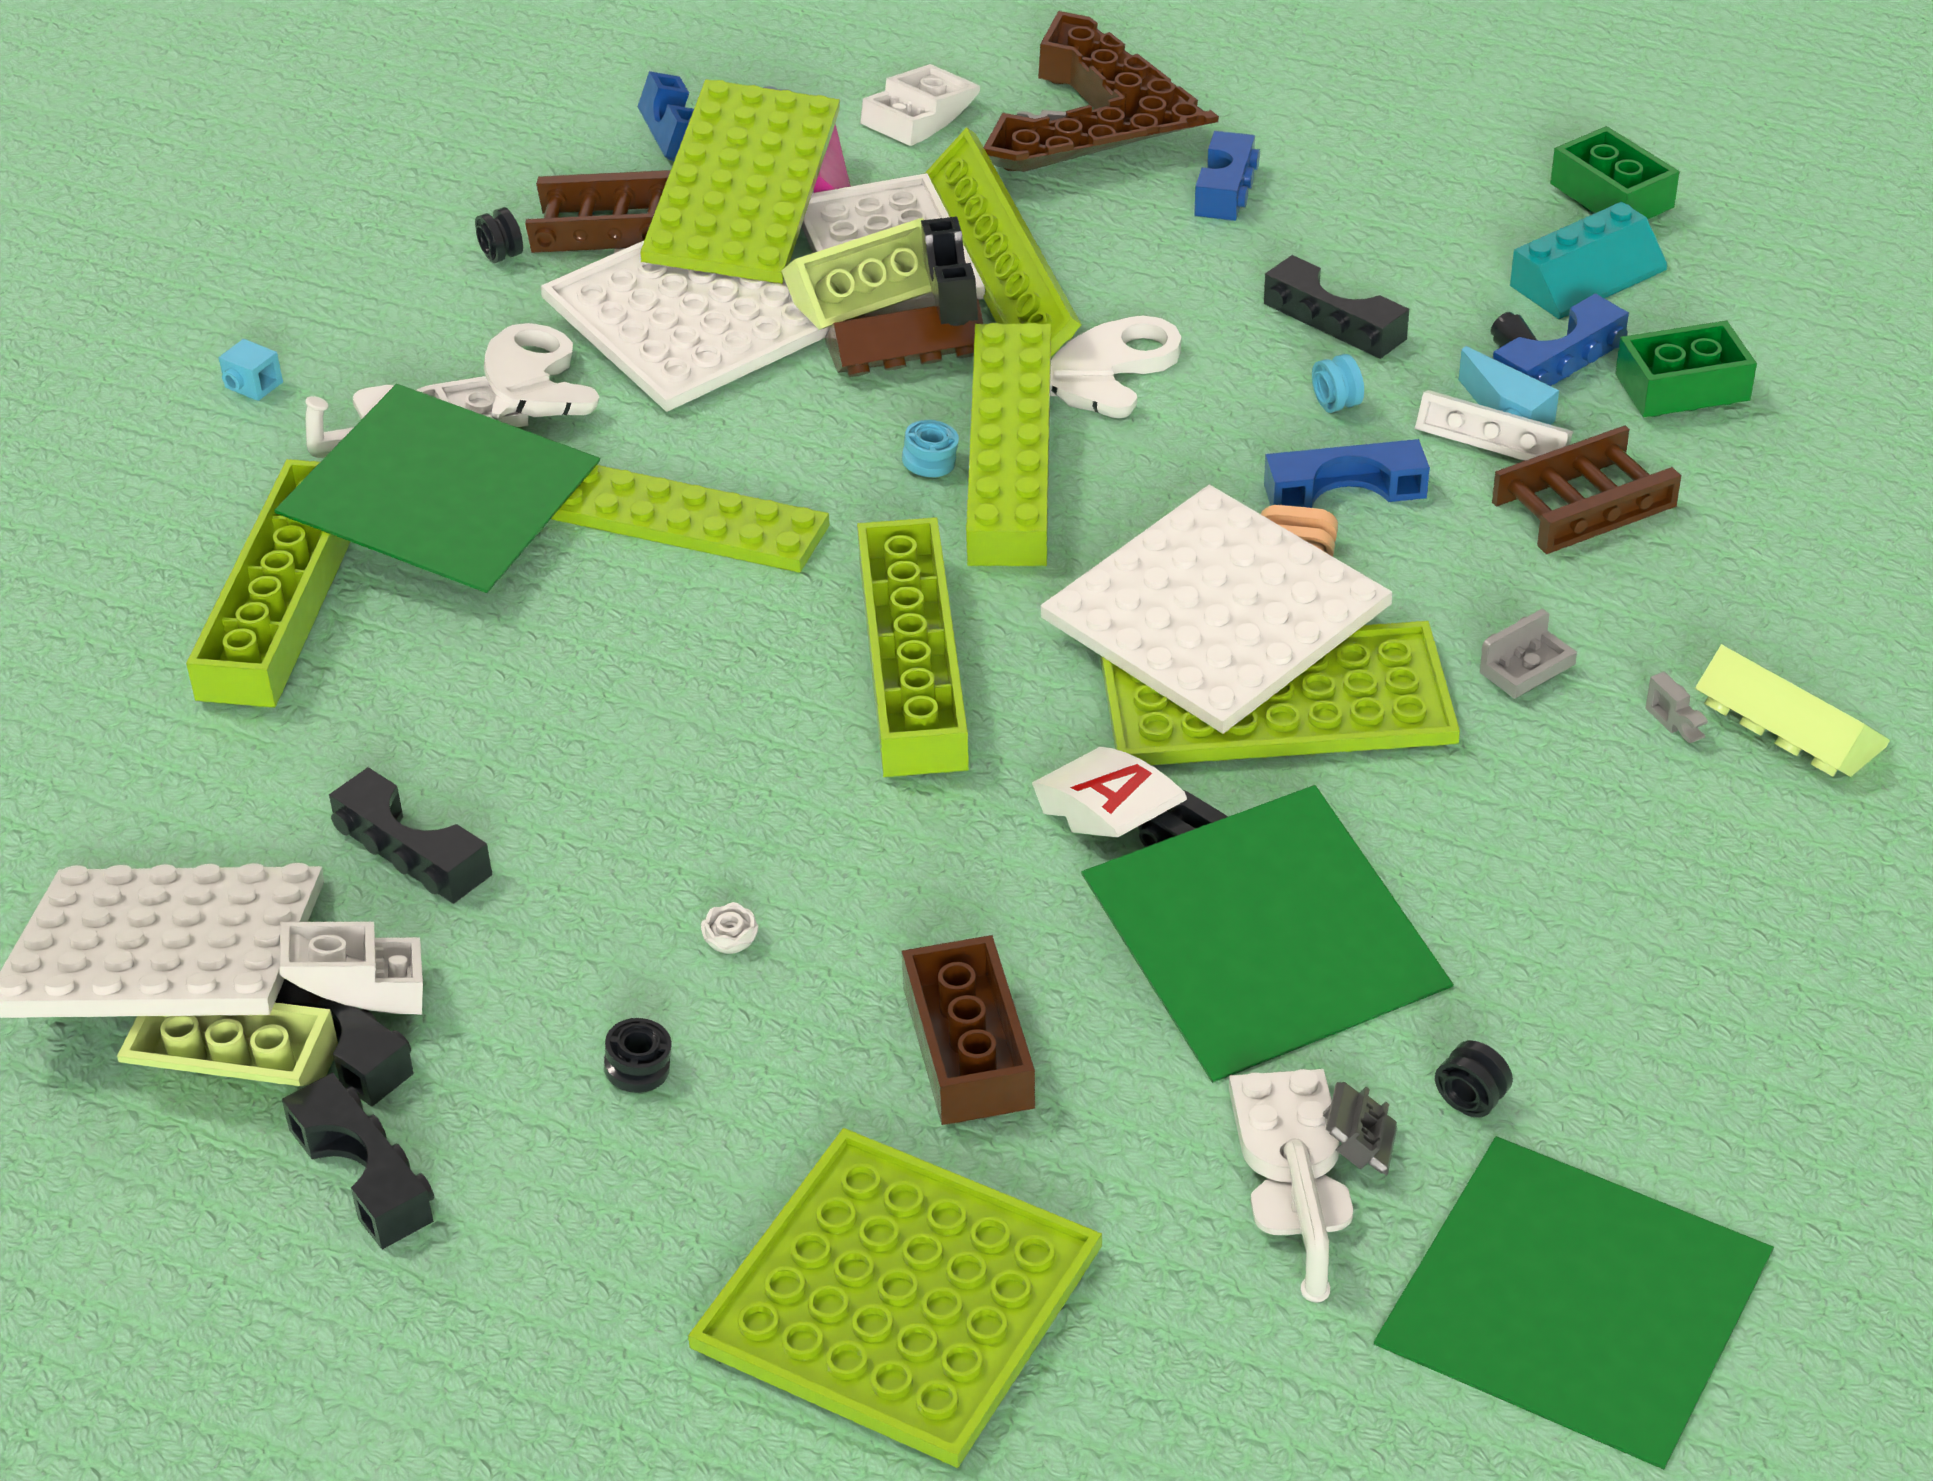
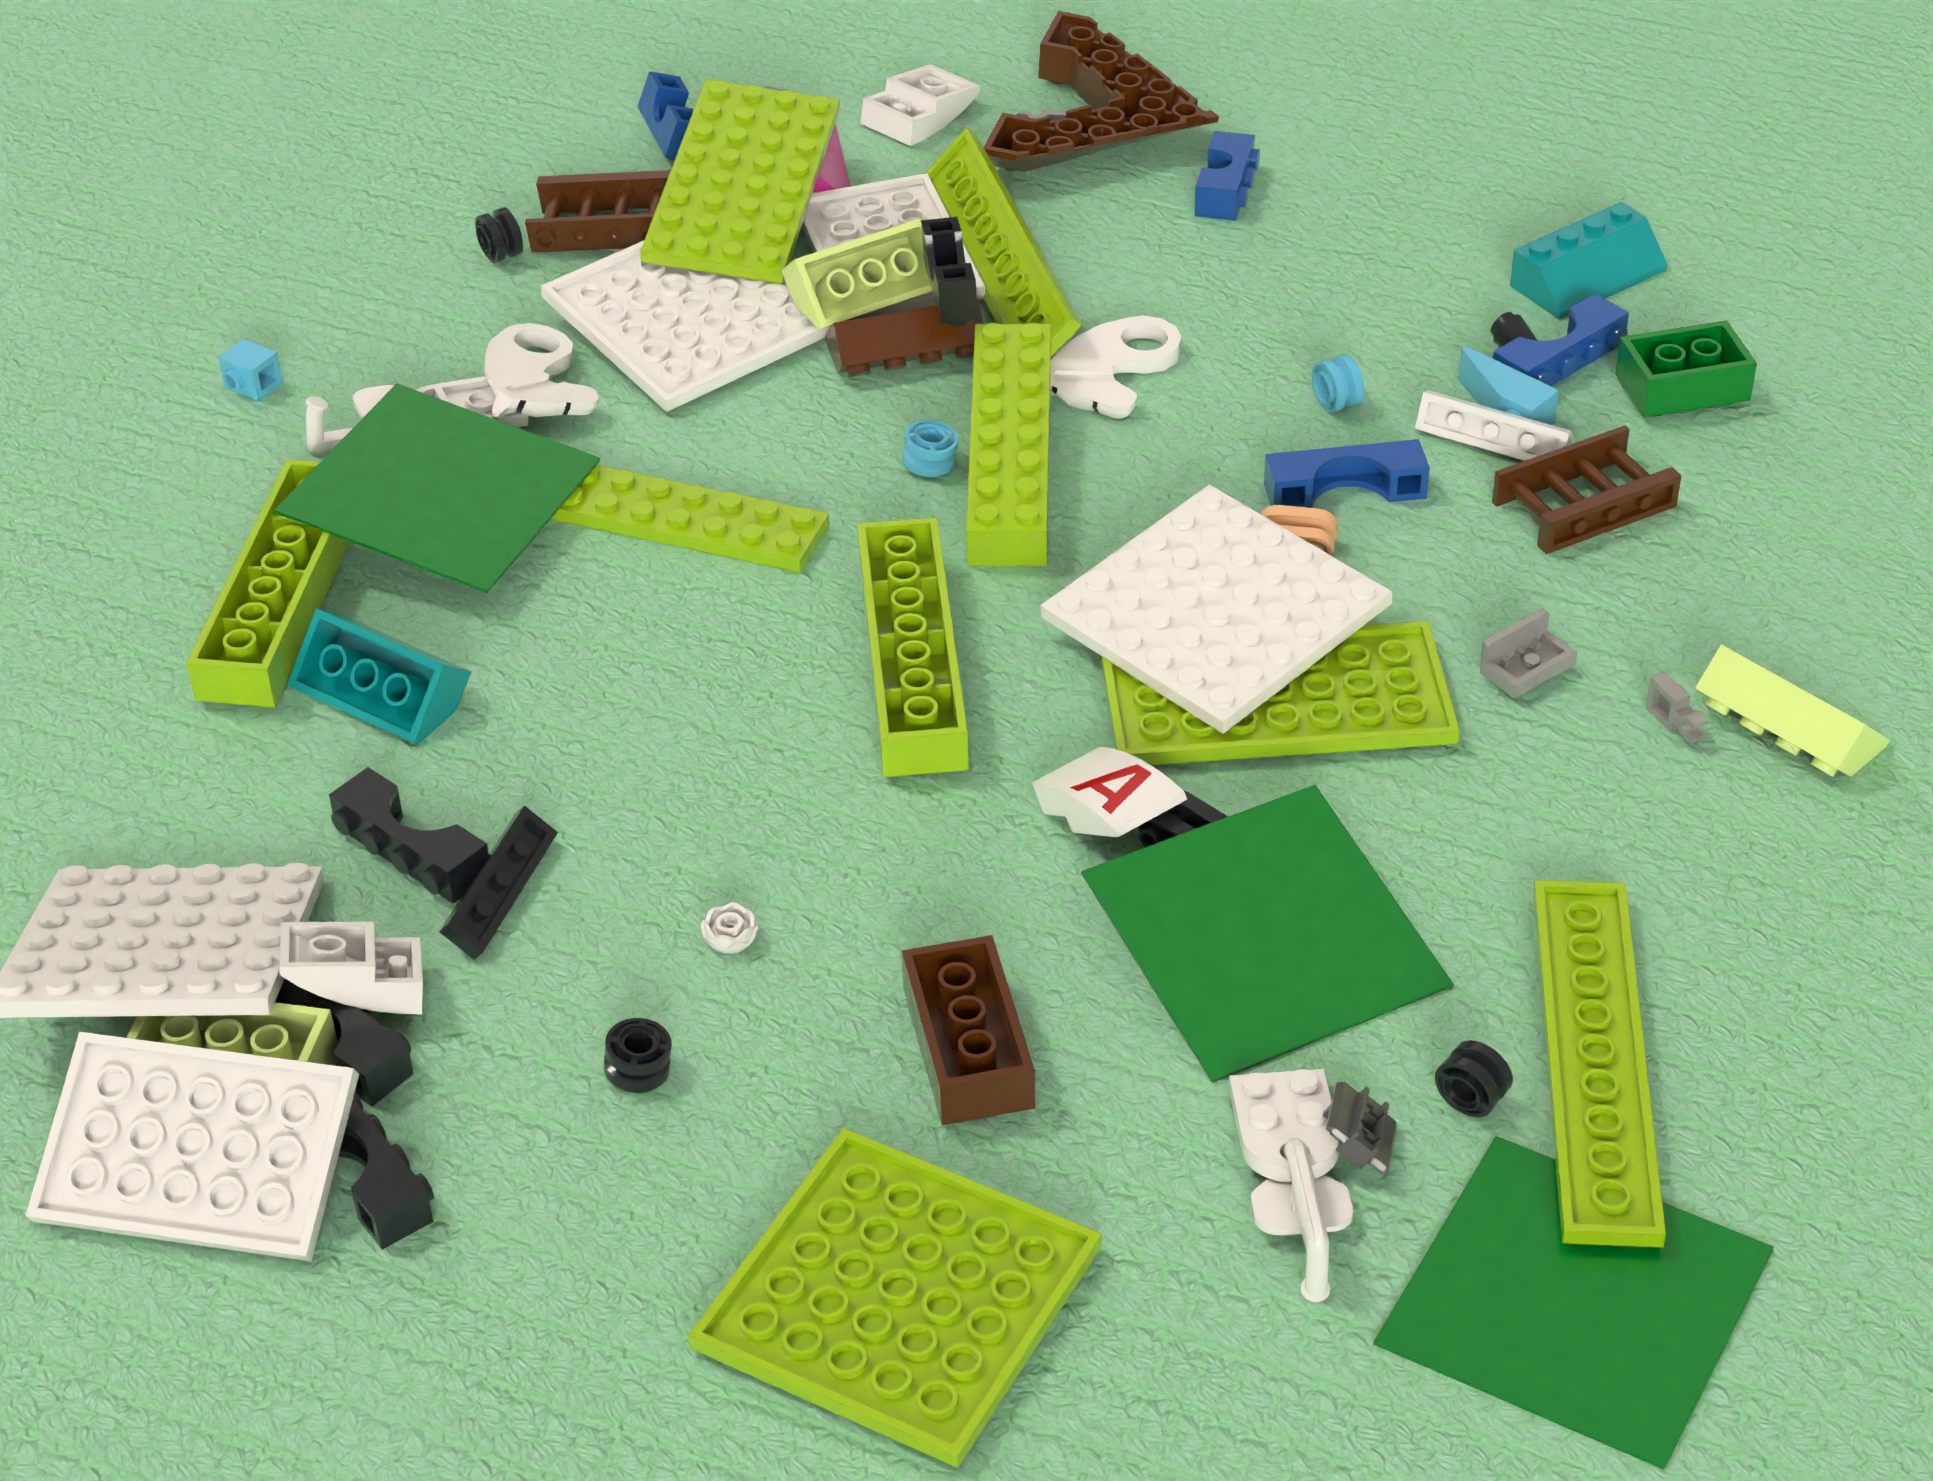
black arch [1264,255,1410,359] -> none
green brick [1550,126,1680,219] -> none
none -> white plate [26,1032,359,1262]
none -> teal slope [287,608,471,744]
none -> black plate [439,805,558,960]
none -> lime plate [1533,880,1666,1248]

